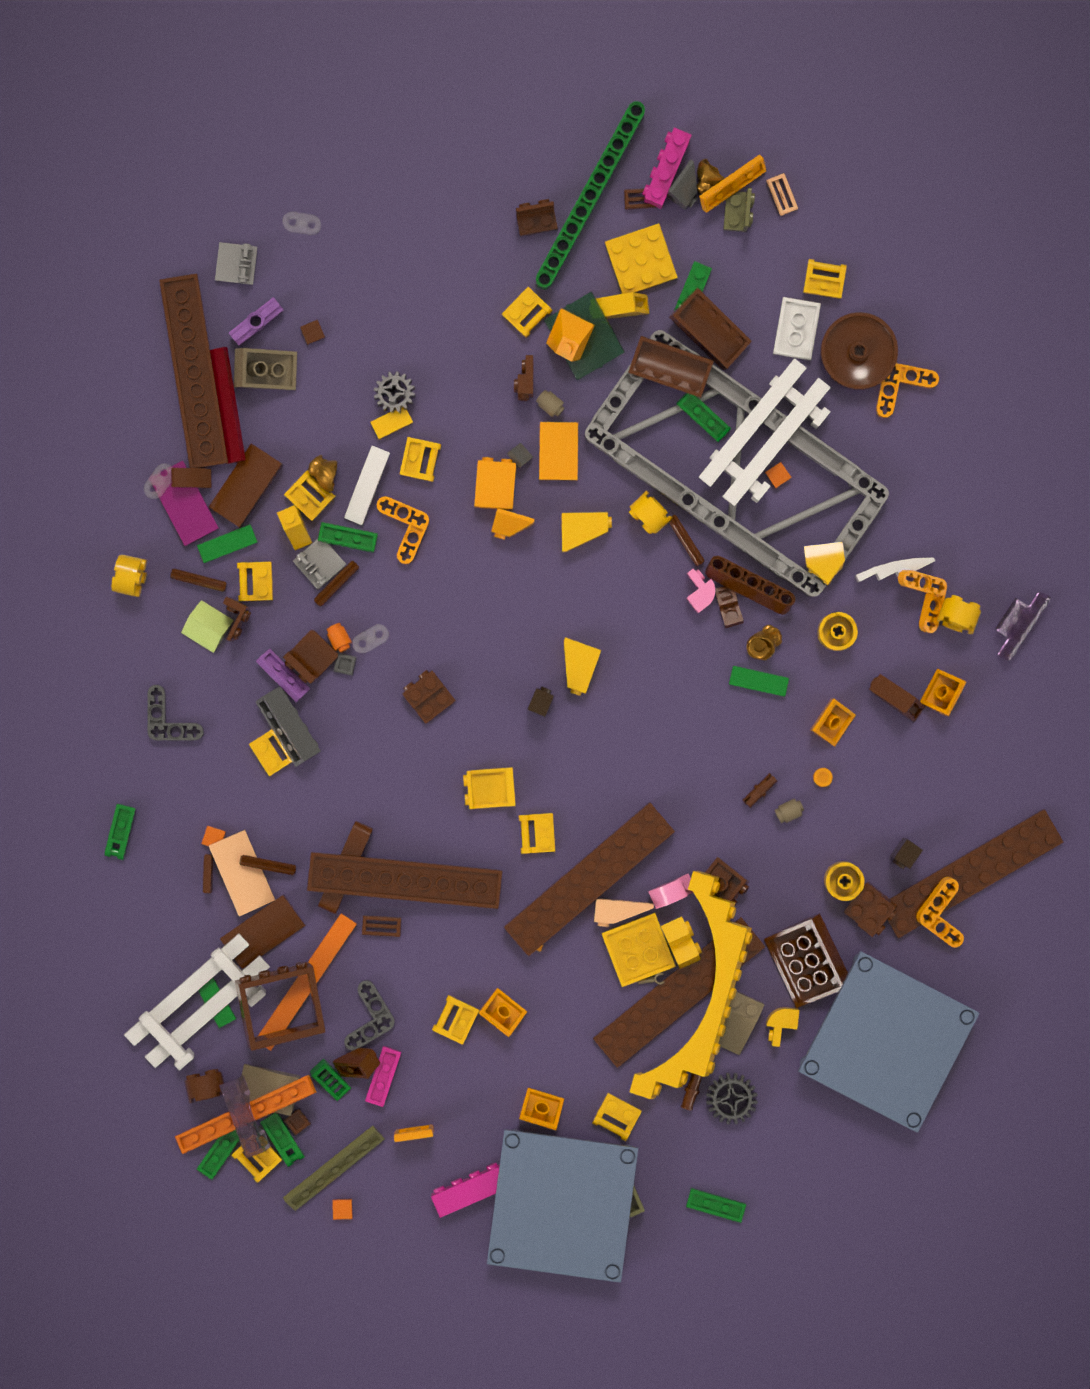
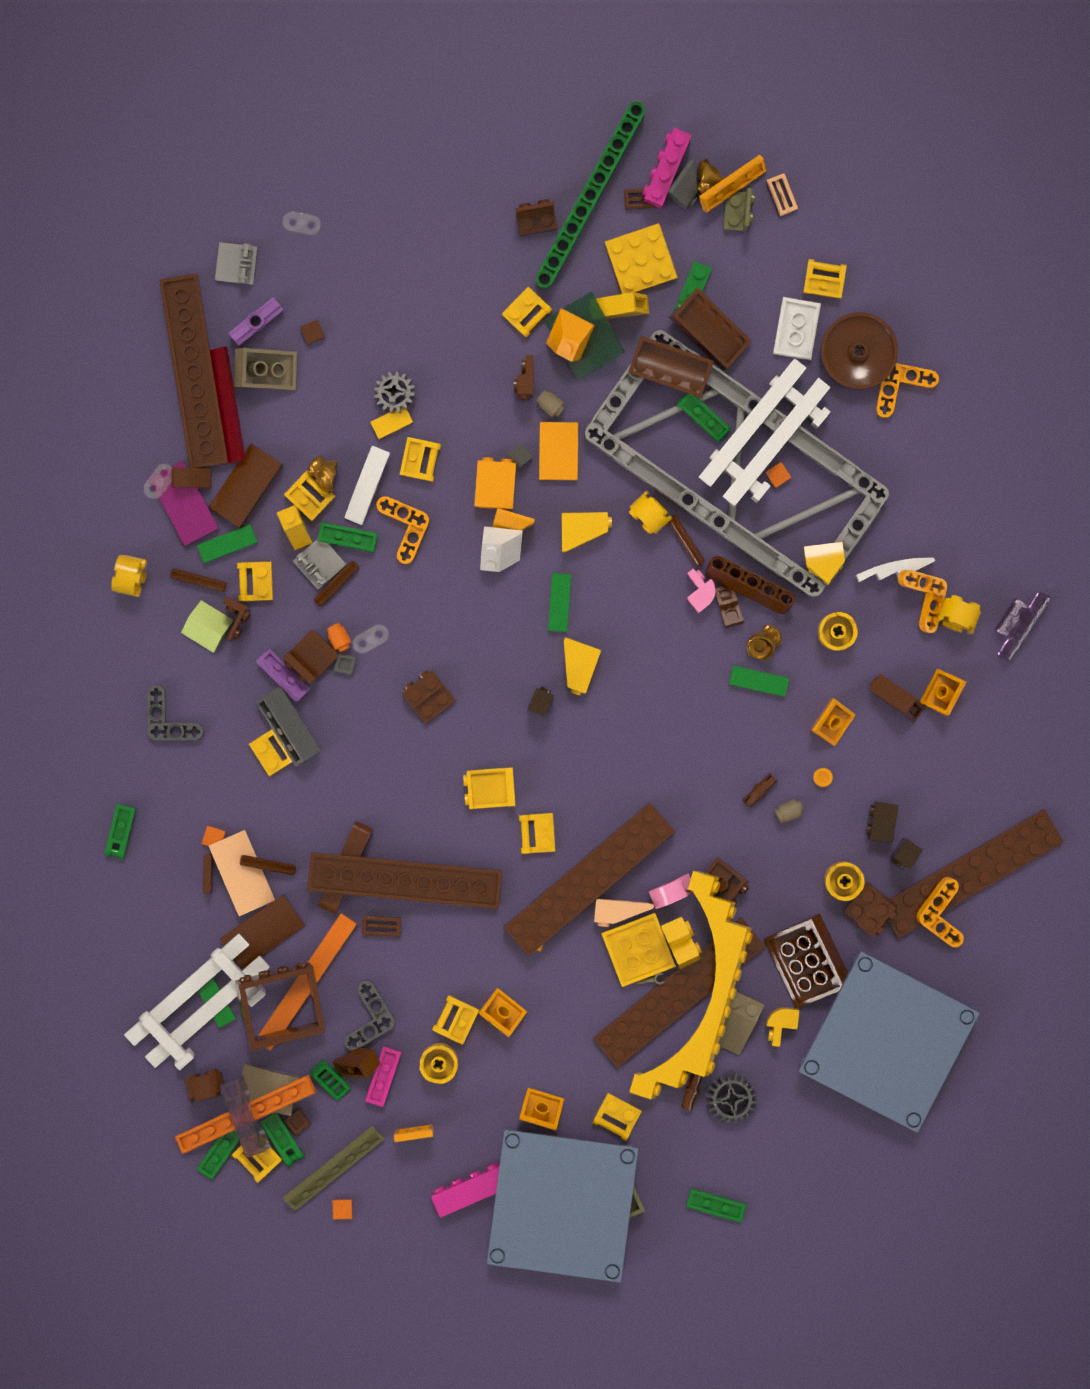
none -> yellow brick [419,1043,458,1084]
none -> white slope [480,527,523,572]
none -> green tile [548,573,571,632]
none -> dark brown brick [866,801,899,843]

